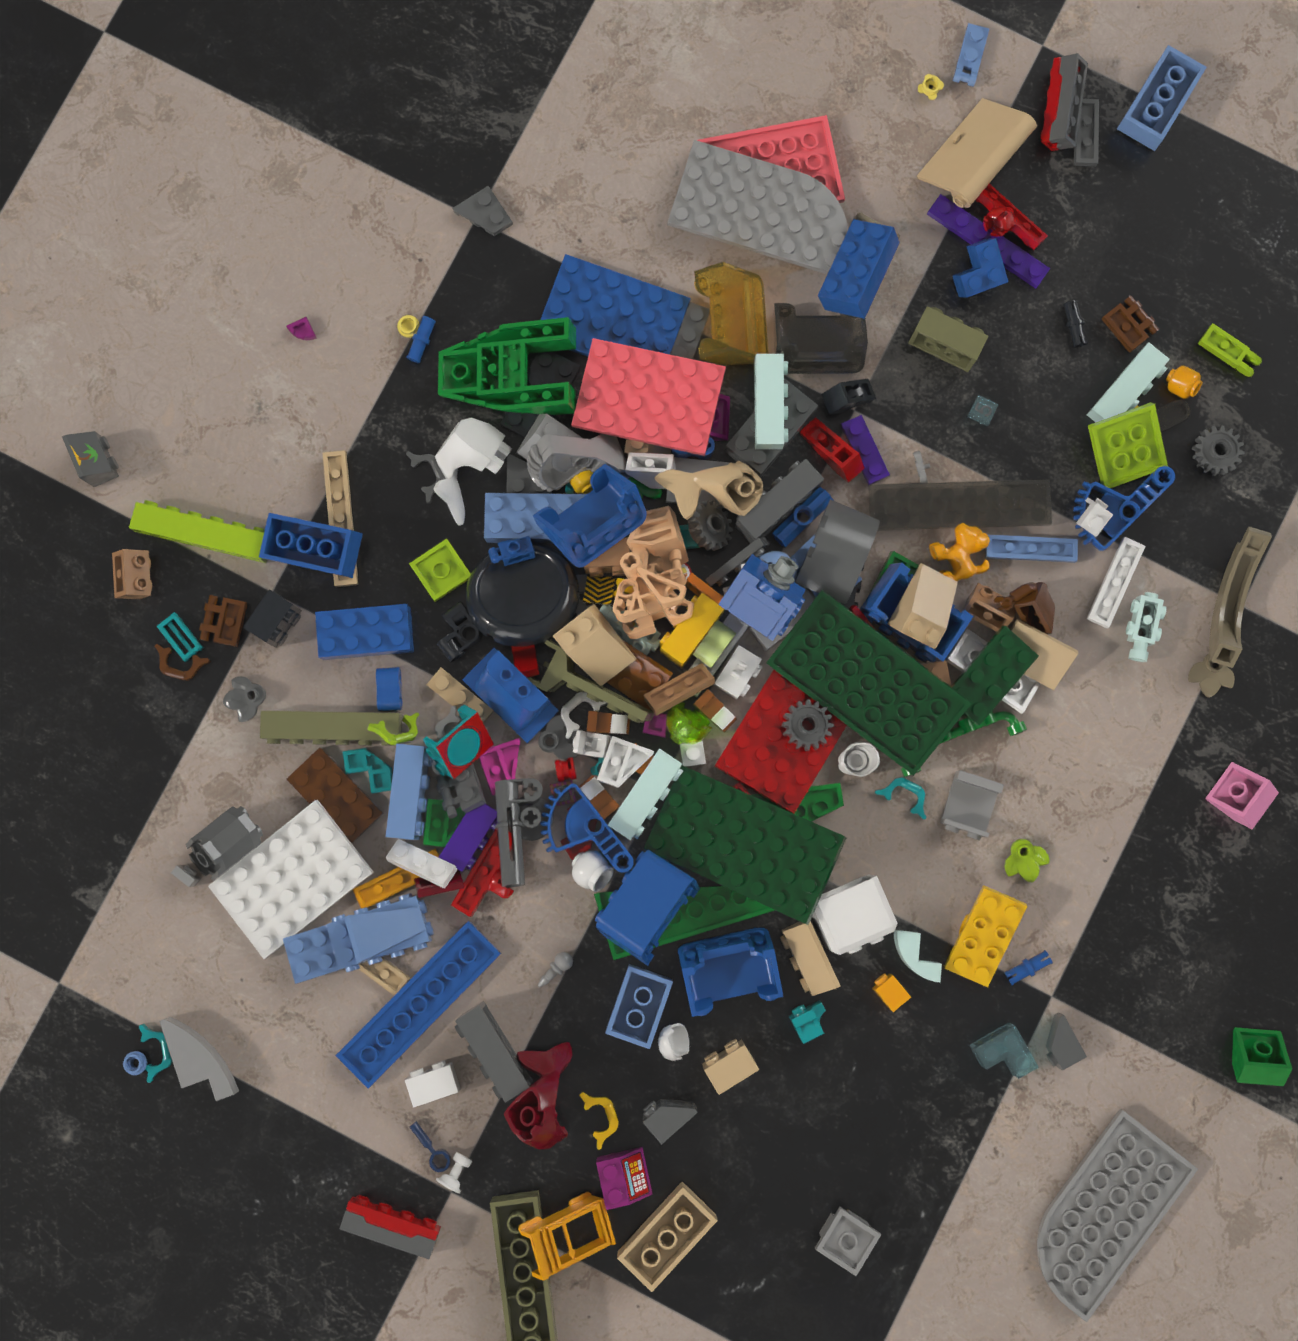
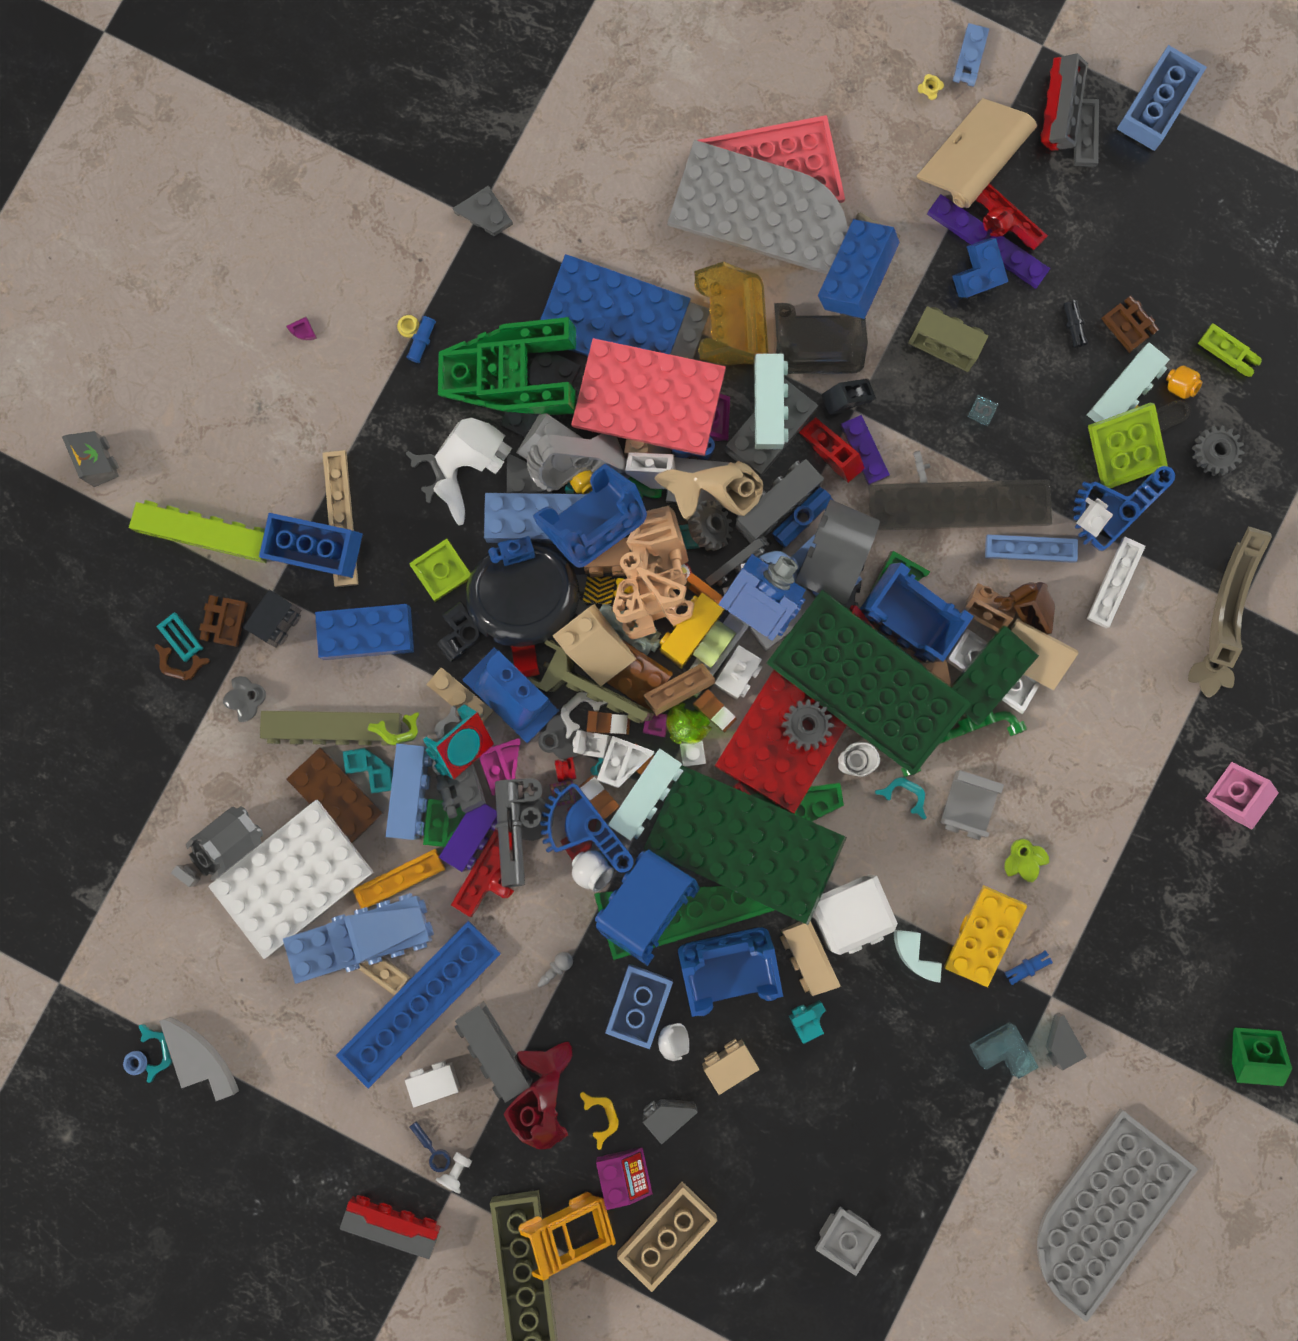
medium nougat brick [112,549,152,599] -> none
blue axle [376,667,403,711] -> none
white plate [386,839,457,889] -> none
dark red tile [414,869,464,898] -> none
light orange brick [873,973,911,1012] -> none
tan slope [888,563,958,649] -> none
light orange animal [929,523,990,582] -> none
light aqua brick [1126,592,1166,662] -> none

